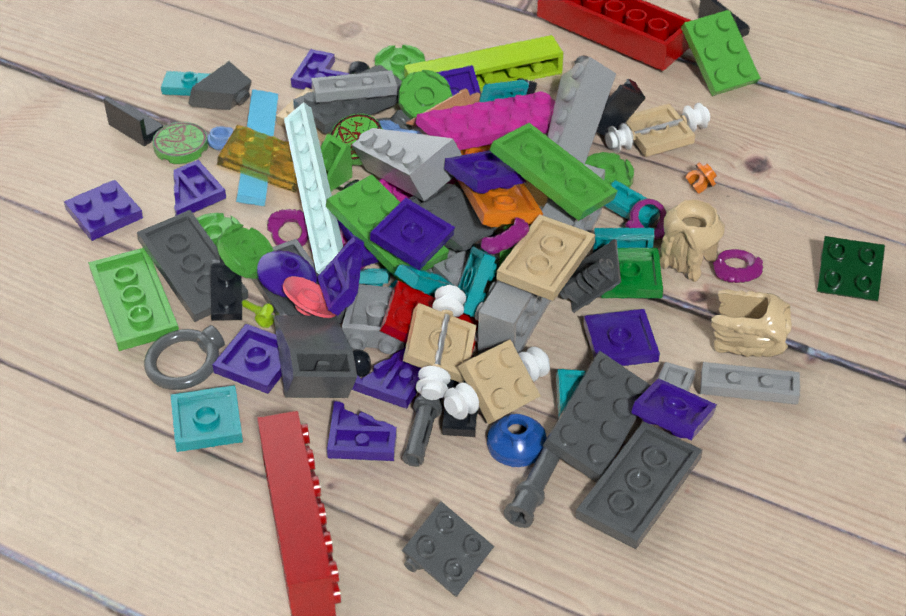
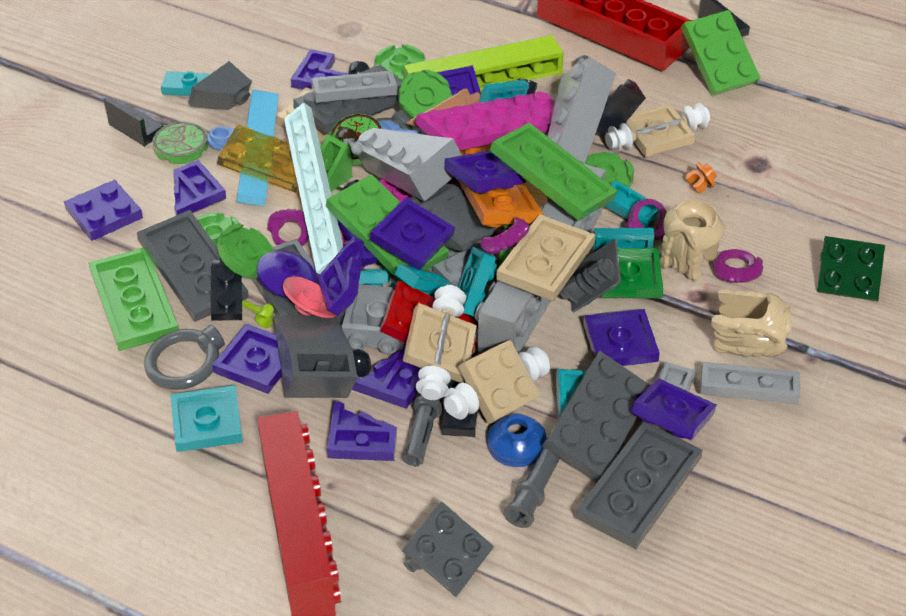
none -> hinge [335,127,363,155]

